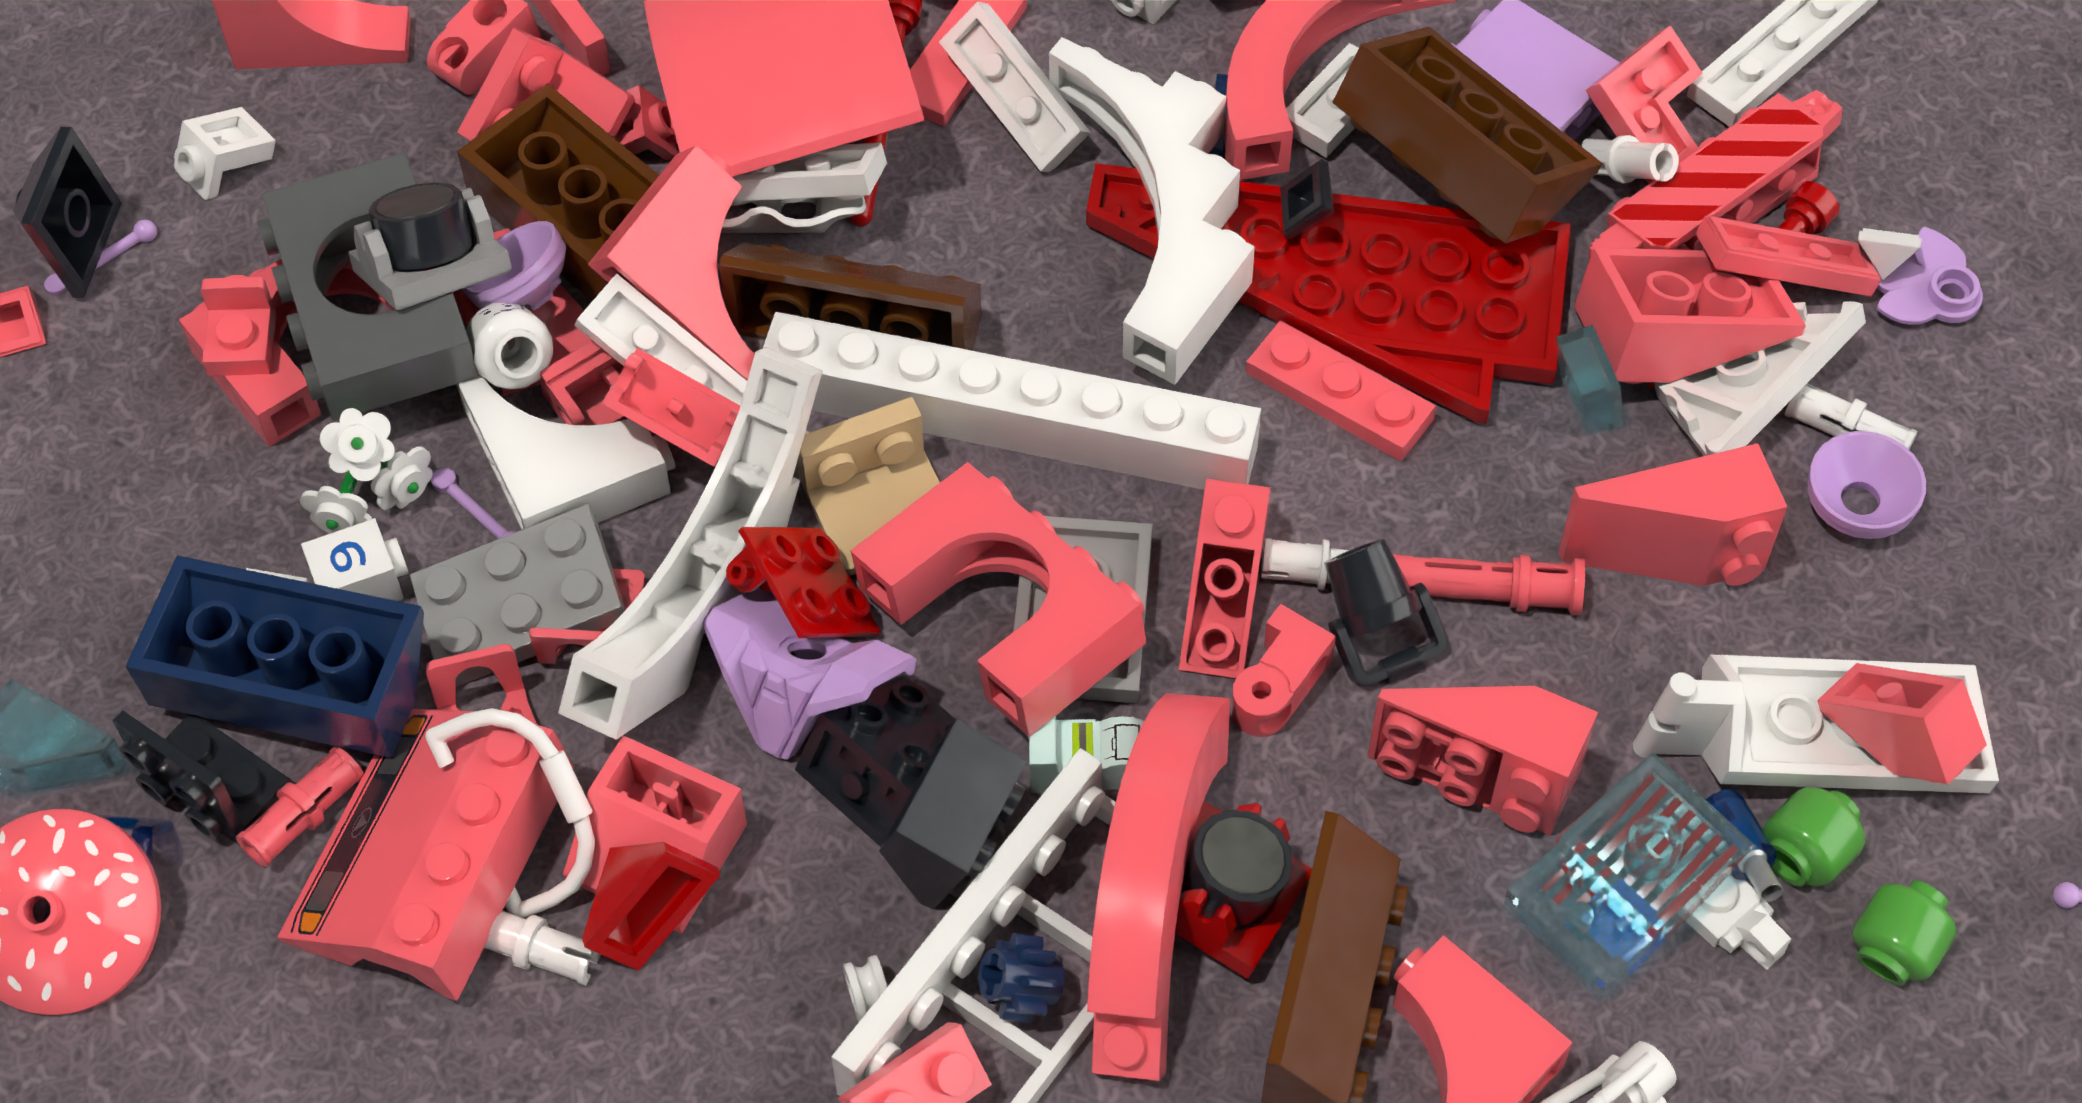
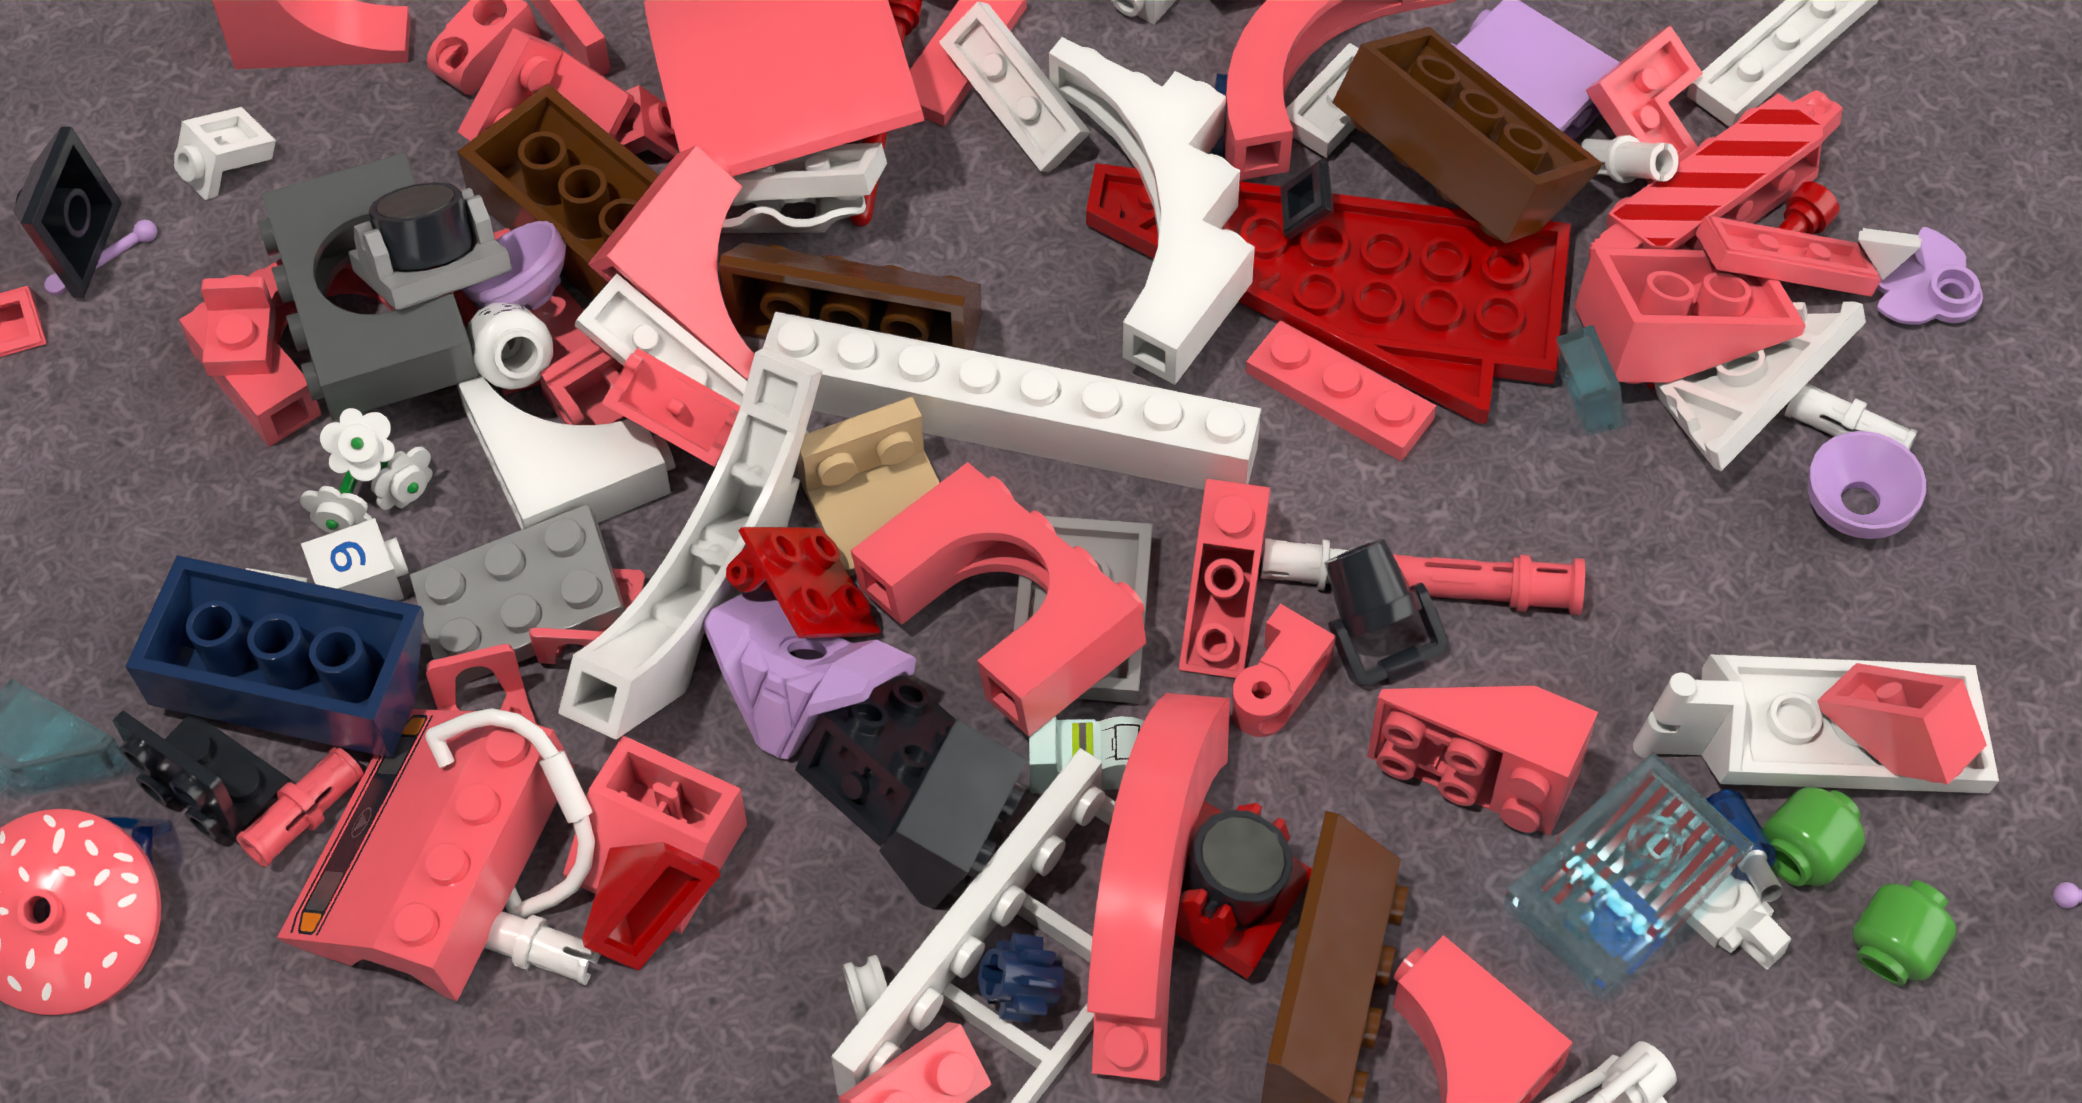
lavender hinge [431,468,516,539] -> none
coral slope [1558,443,1787,586] -> none

